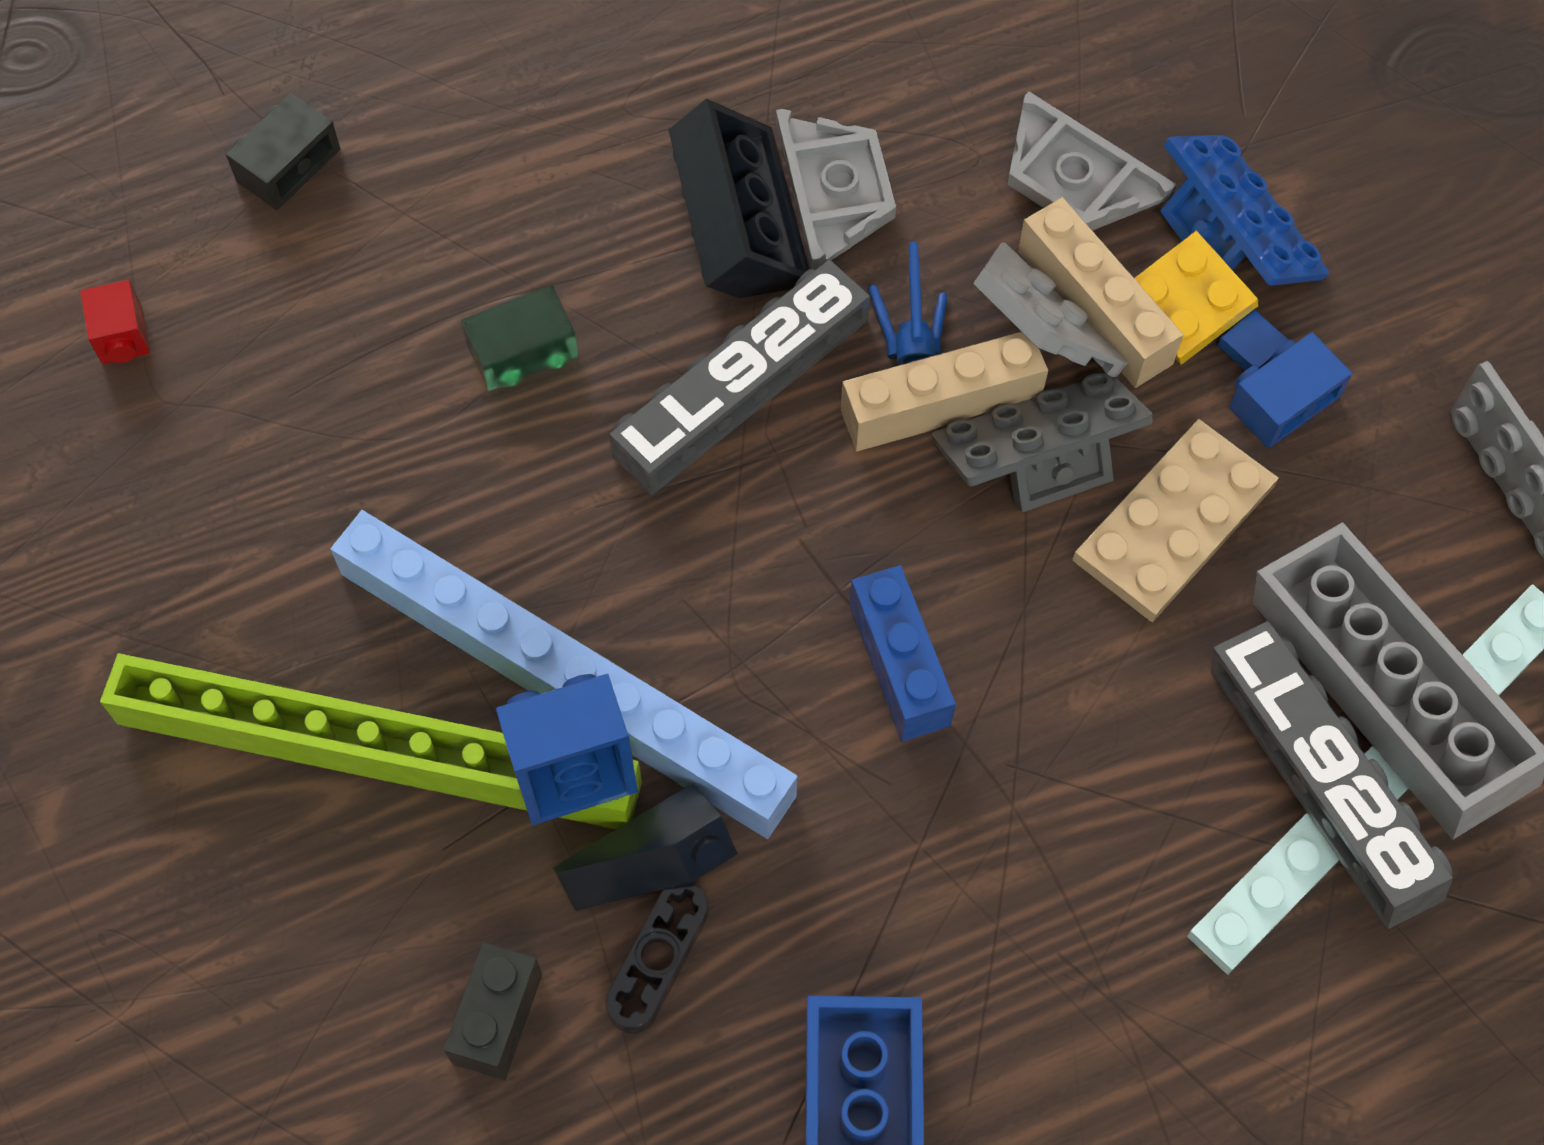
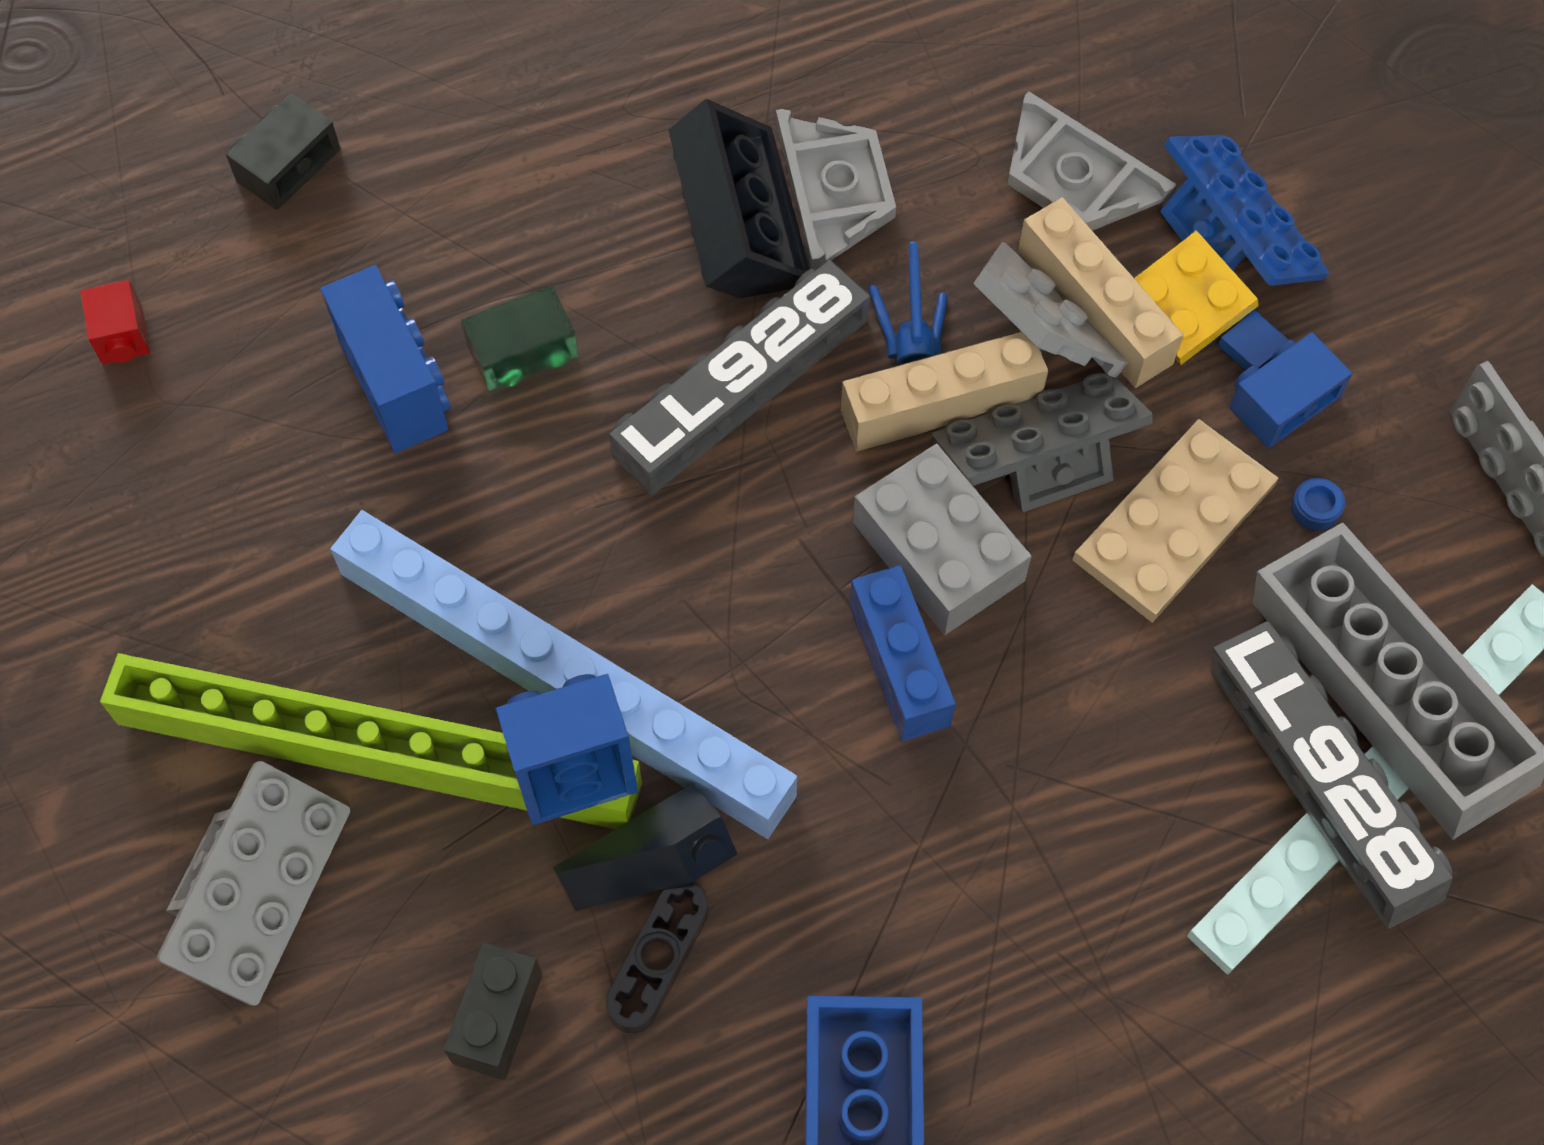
none -> light grey bracket [157,761,350,1006]
none -> blue brick [320,265,451,454]
none -> light grey brick [853,443,1032,636]
none -> blue tile [1291,478,1345,530]

